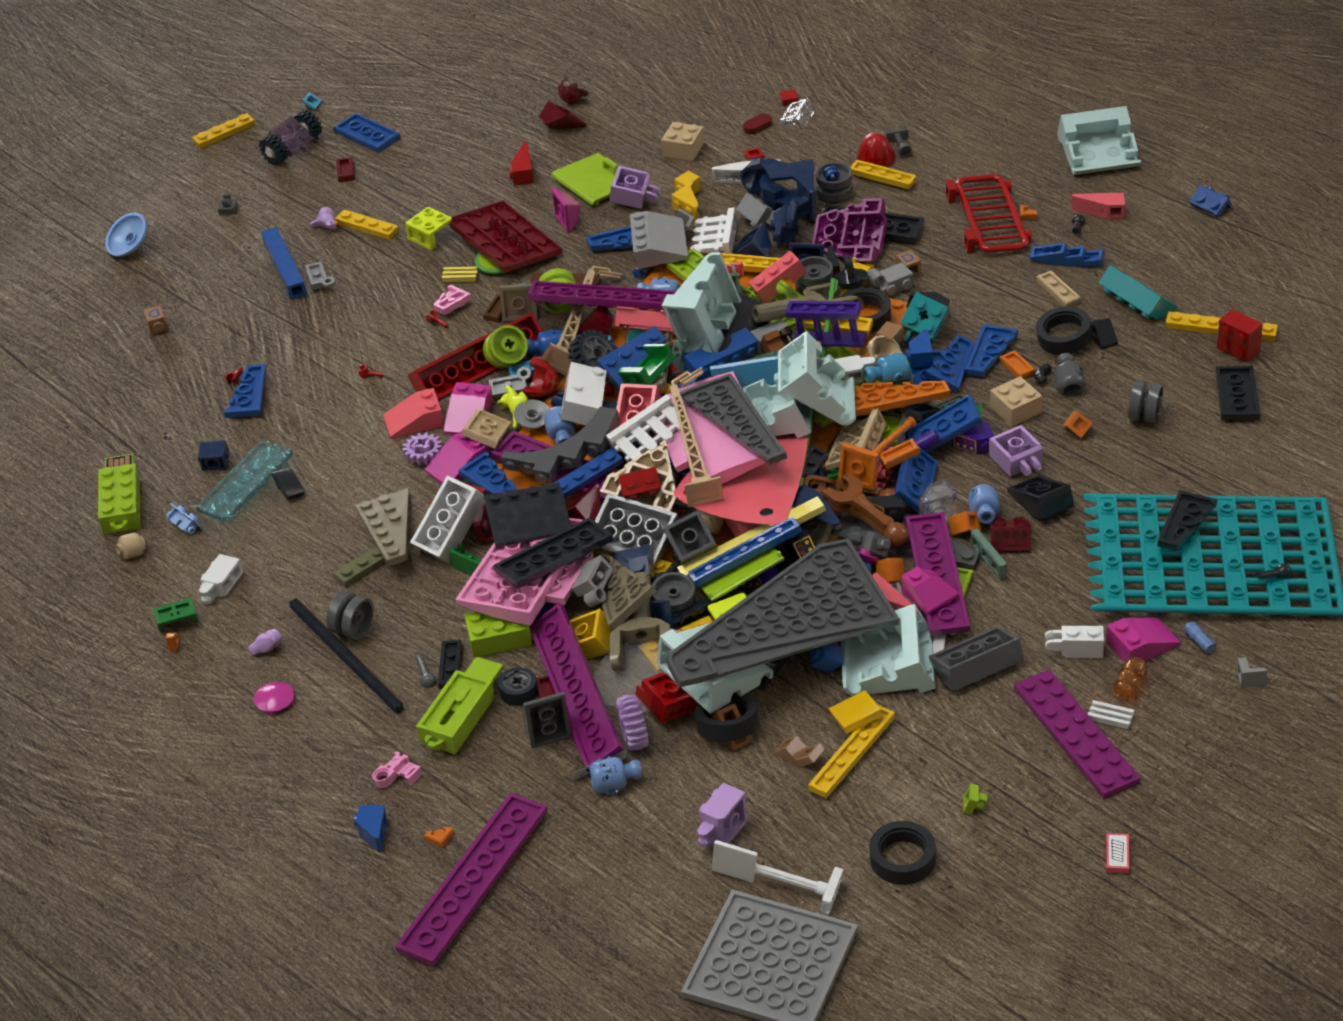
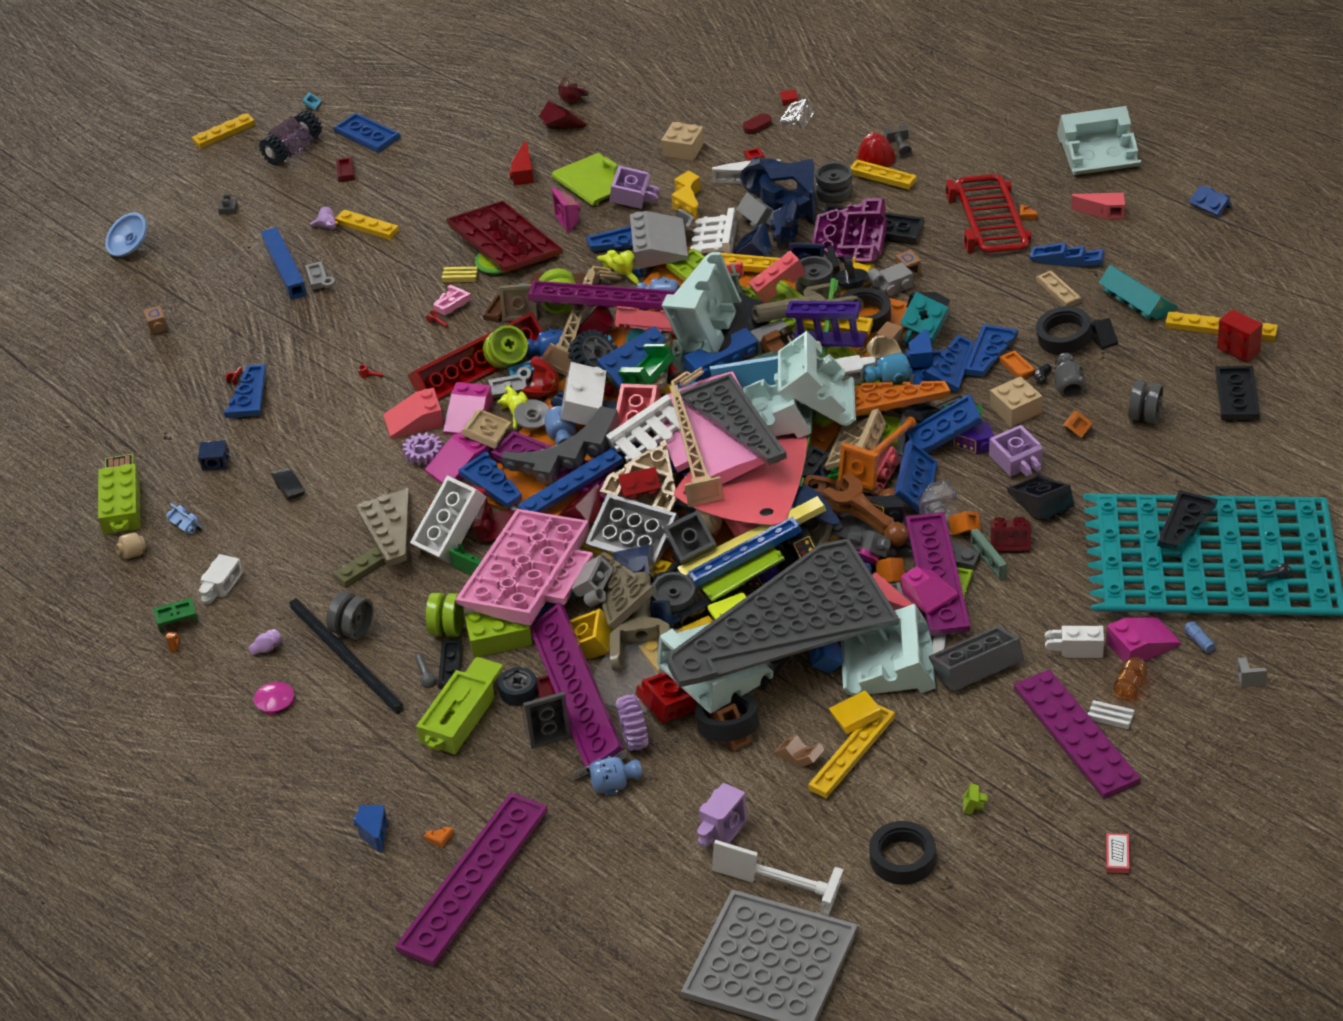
clear light blue plate [195,439,293,523] -> none
bright pink piece [372,751,423,788] -> none
neon yellow bracket [405,207,452,251] -> none
black slope [484,482,571,547] -> none
black plate [494,518,613,589] -> none
blue bush [823,166,840,182] -> none
orange tile [879,439,921,470] -> none
dark purple piece [914,429,941,450] -> none
medium blue piece [968,484,1001,524] -> none
black bar [1071,214,1085,234] -> none
none -> lime wheel [426,593,464,637]
none -> neon yellow animal [597,250,639,285]

